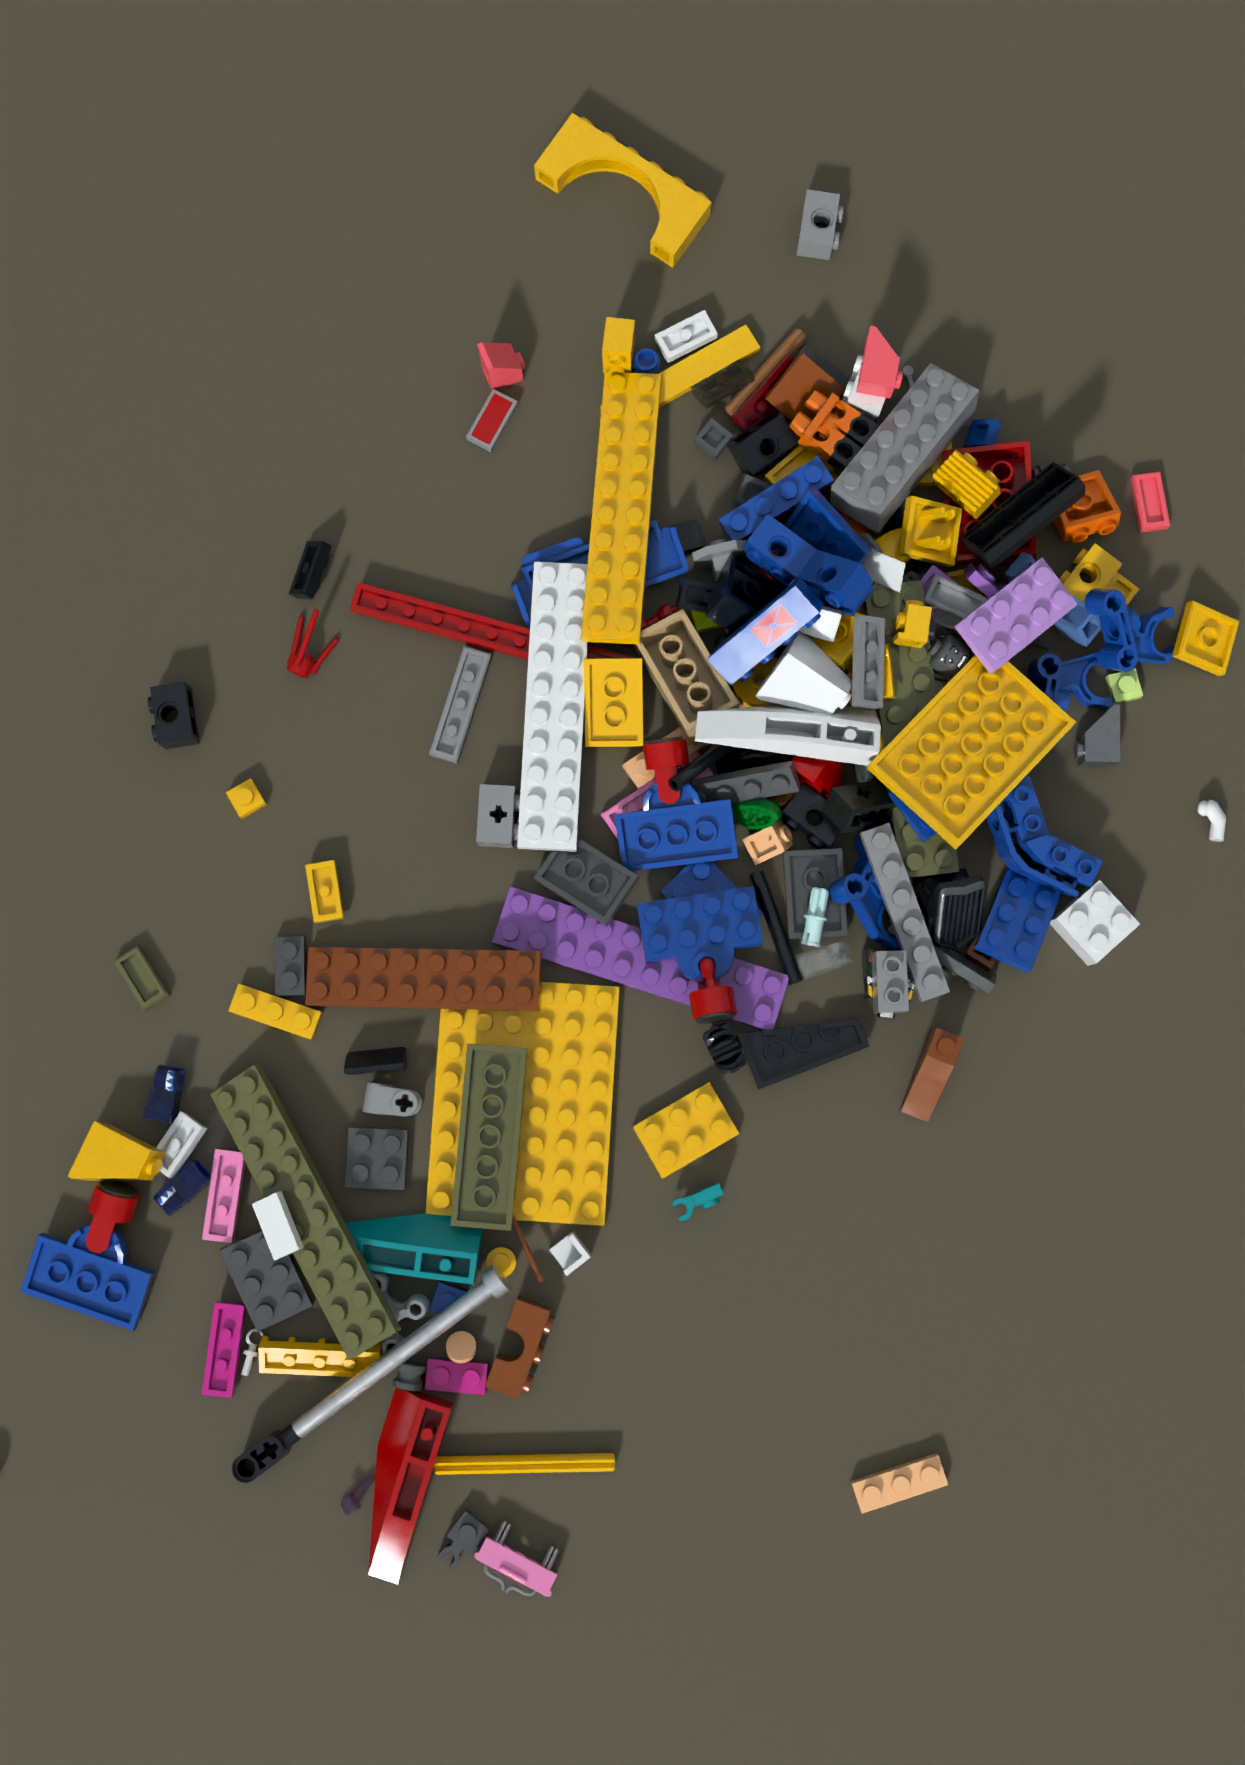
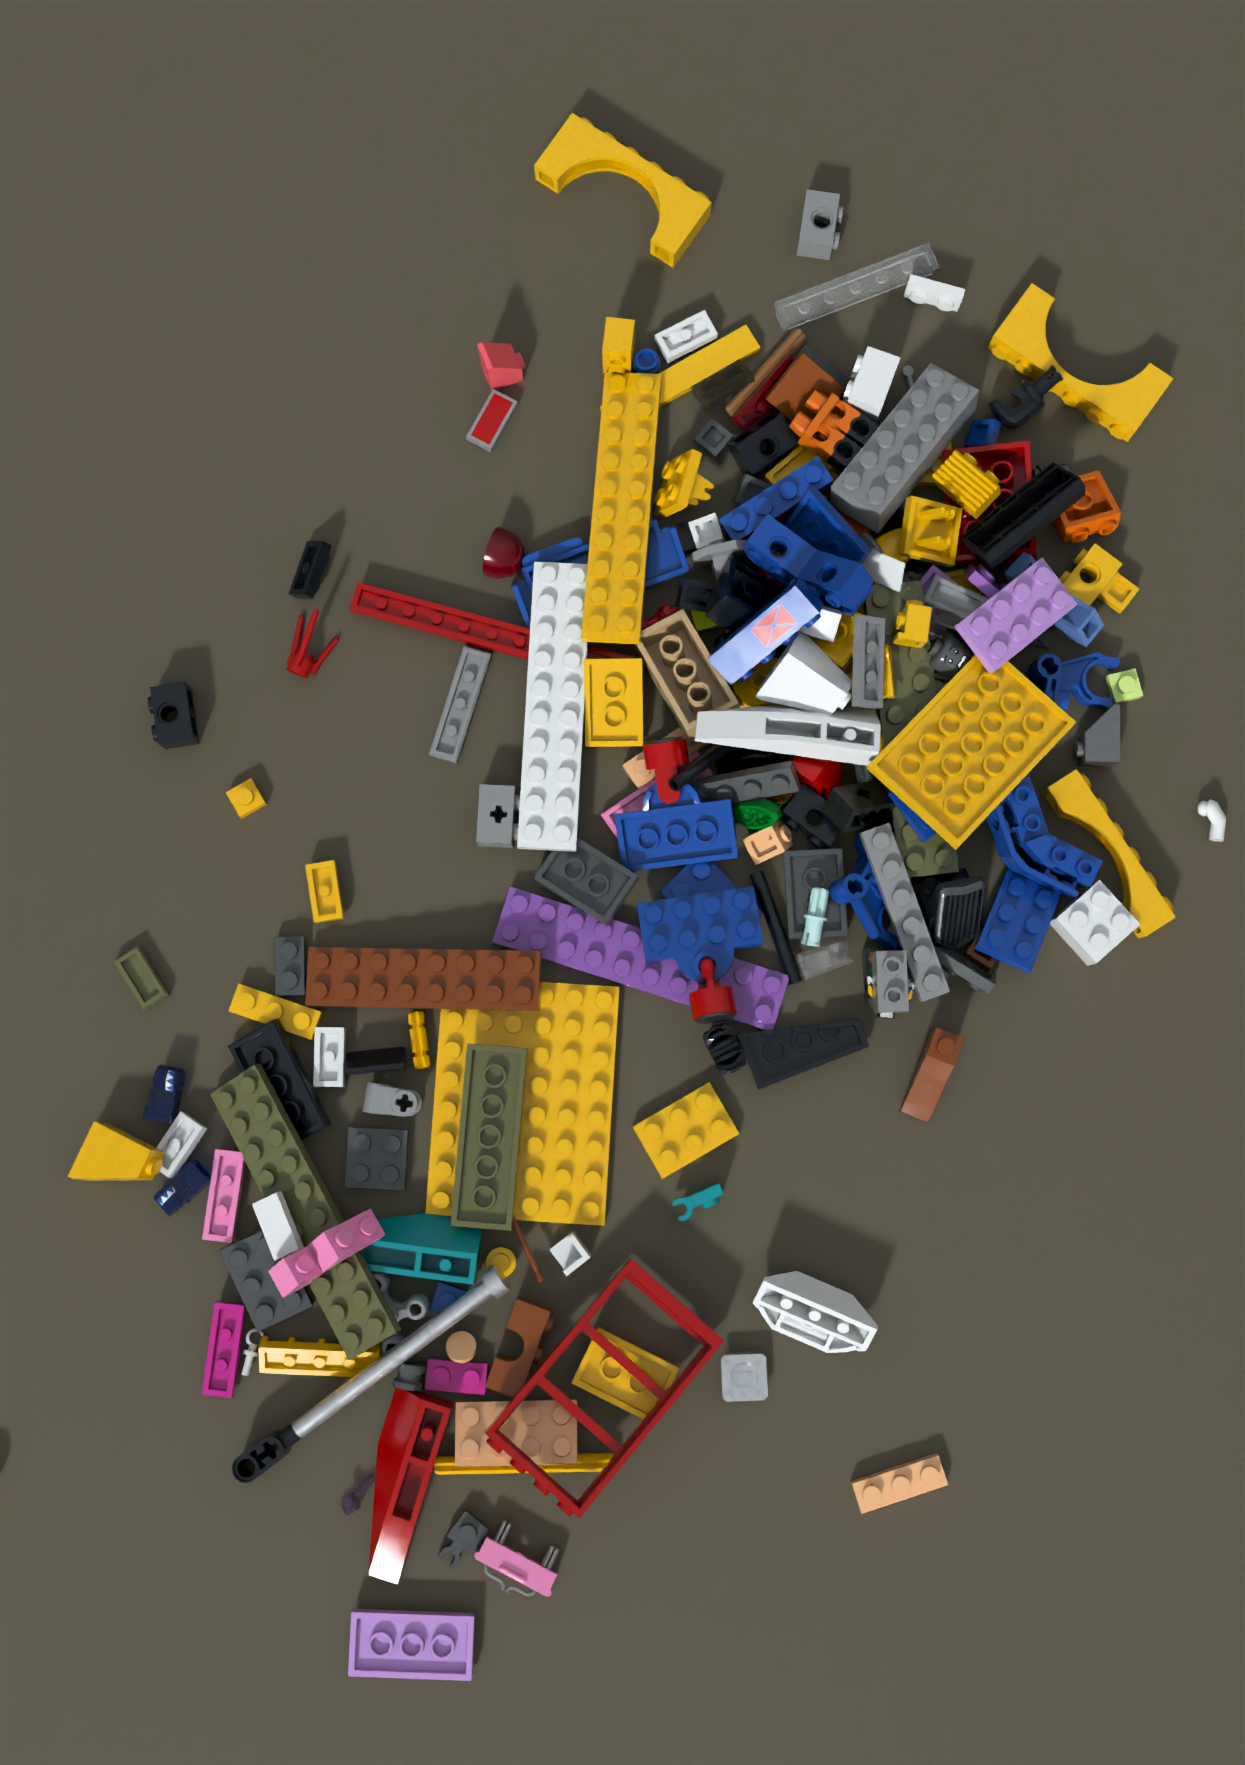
blue plate [20,1180,155,1331] -> none
coral slope [856,325,903,399] -> none
blue piece [1084,588,1175,672] -> none
coral tile [1130,471,1171,533] -> none
yellow tile [1172,601,1239,676] -> none
none -> black tile [228,1018,331,1141]
none -> bright pink arch [268,1208,386,1298]
none -> white plate [313,1027,346,1087]
none -> lavender plate [348,1608,475,1681]
none -> yellow axle [408,1011,431,1069]
none -> light nougat plate [455,1400,578,1467]
none -> dark red helmet [482,527,525,579]
none -> red window [485,1259,724,1518]
none -> yellow plate [571,1326,680,1419]
none -> yellow plate [653,449,714,518]
none -> white tile [688,513,725,550]
none -> flat silver piece [720,1352,768,1402]
none -> white wedge [753,1271,878,1353]
none -> clear tile [773,243,940,331]
none -> white plate [903,274,965,312]
none -> yellow arch [988,283,1174,442]
none -> black piece [989,365,1063,430]
none -> yellow arch [1041,769,1176,939]

